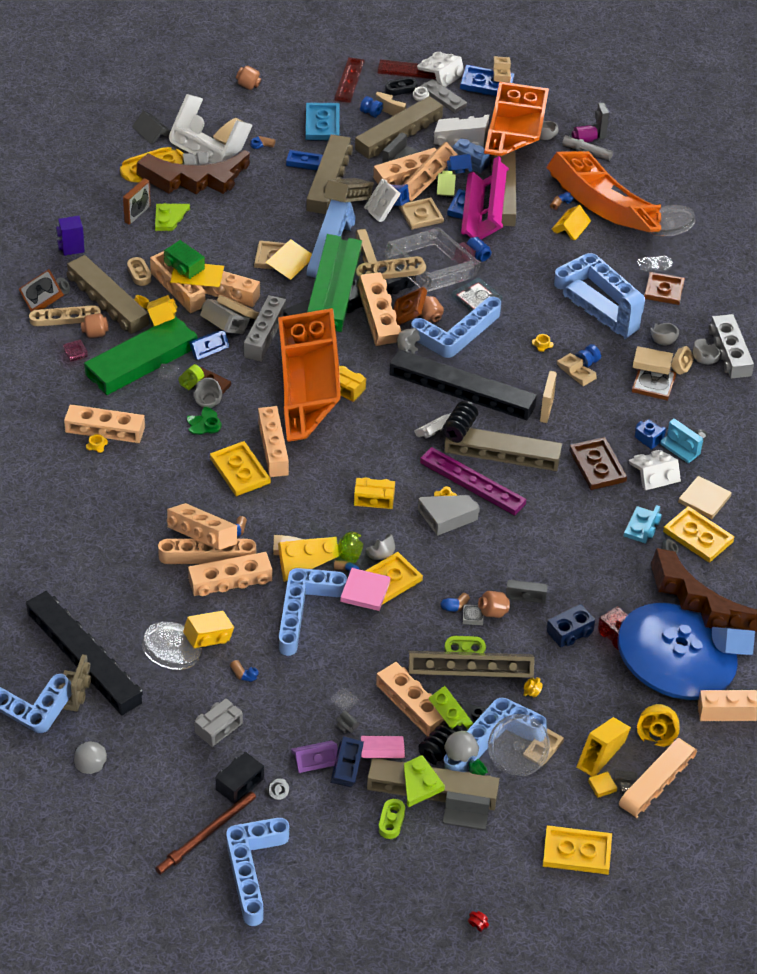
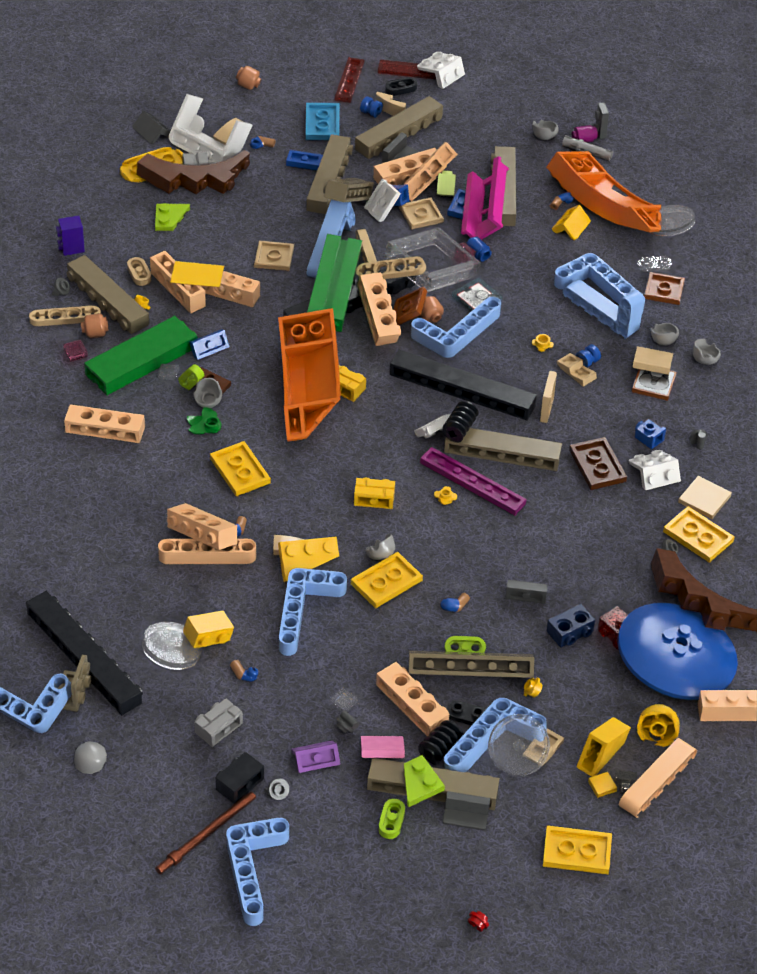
tile [19,269,64,312] -> none
yellow plate [86,434,108,453] -> none
tile [123,178,151,225] -> none
yellow brick [147,295,177,326] -> none
green brick [164,240,205,279] -> none
light nougat brick [188,552,272,596] -> none
light grey slope [200,299,250,334] -> none
tan tile [217,295,259,320] -> none
light grey brick [244,295,286,362] -> none
light nougat brick [258,406,289,477] -> none
yellow sticker [265,239,312,280] -> none
dark blue brick [330,736,364,787] -> none
arm [334,560,360,576] -> none
clear neon green hair [338,531,363,563] -> none
bright pink tile [340,568,391,611] -> none
light grey hair [397,328,420,354] -> none
white plate [413,87,429,101] -> none
light grey slope [418,495,480,536] -> none
light grey plate [421,79,467,113] -> none
lime bracket [429,686,473,730] -> none
white wedge [434,115,489,148] -> none
light grey hair [444,731,479,762] -> none
blue brick [447,154,472,174] -> none
medium blue brick [452,138,490,173] -> none
blue plate [460,65,514,96] -> none
light grey tile [463,605,484,625] -> none
green plate [468,759,488,776] -> none
nougat head [478,591,510,618] -> none
orange slope [484,82,549,156] -> none
tan slope [493,56,511,83] -> none
medium azure bracket [624,505,662,543] -> none
medium azure bracket [660,419,703,463] -> none
tan plate [671,346,693,375] -> none
light grey brick [708,314,754,379] -> none
medium blue brick [712,627,755,655] -> none

